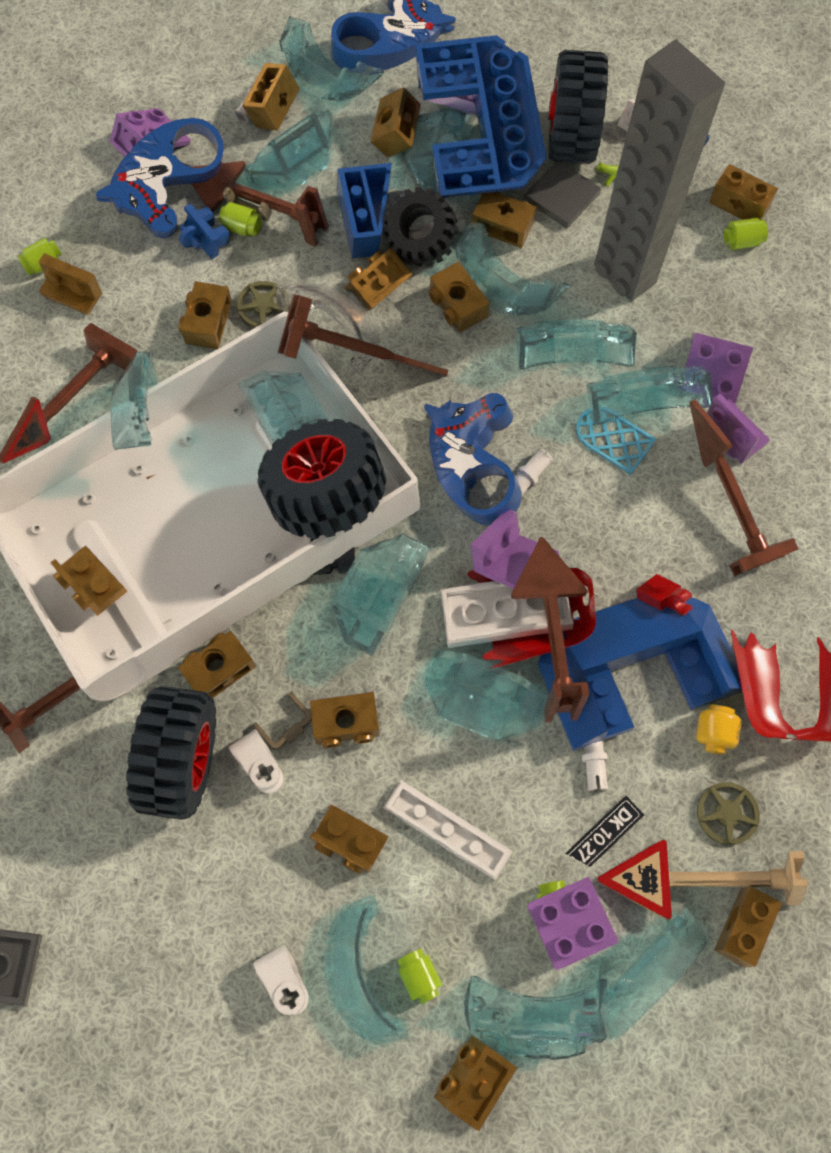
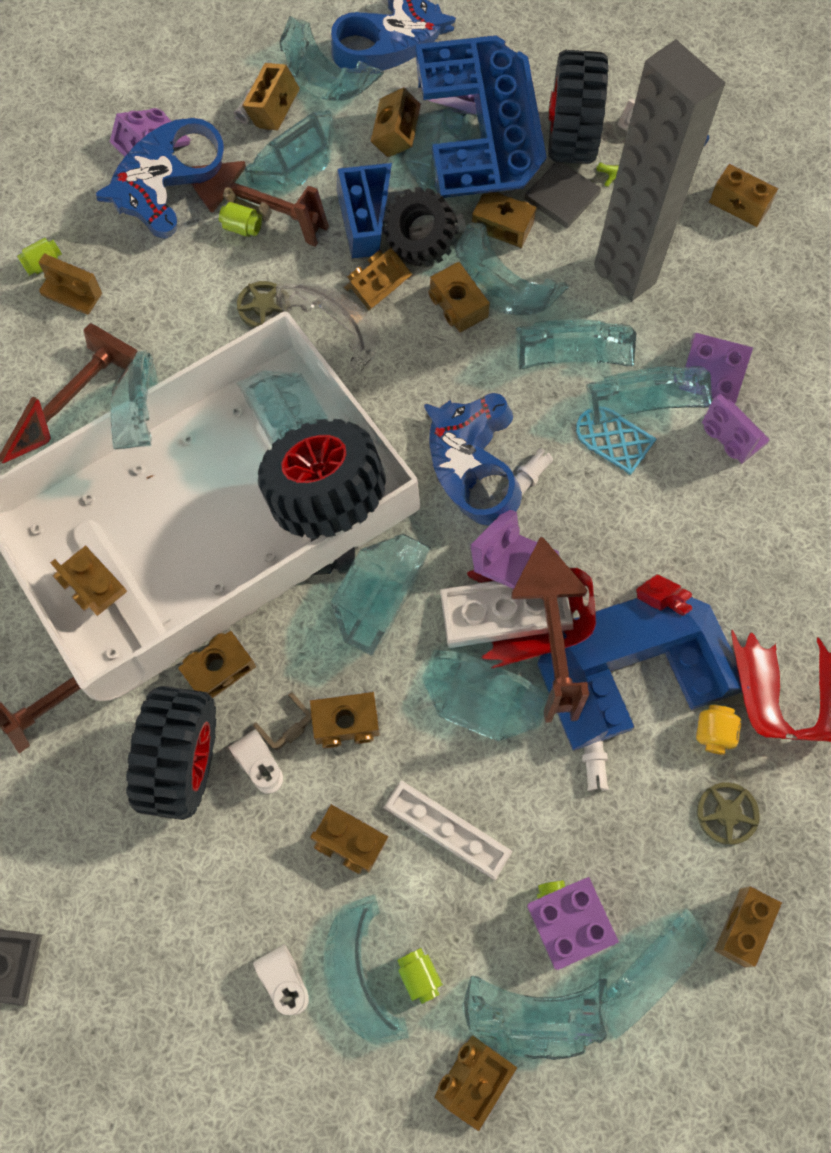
pearl gold brick [178,281,232,349] -> none
blue hips [179,204,229,260] -> none
copper piece [277,294,449,376] -> none
black sticker [565,796,644,867] -> none
tan piece [598,839,808,921] -> none
copper piece [689,399,799,576] -> none
lime brick [723,218,768,250] -> none

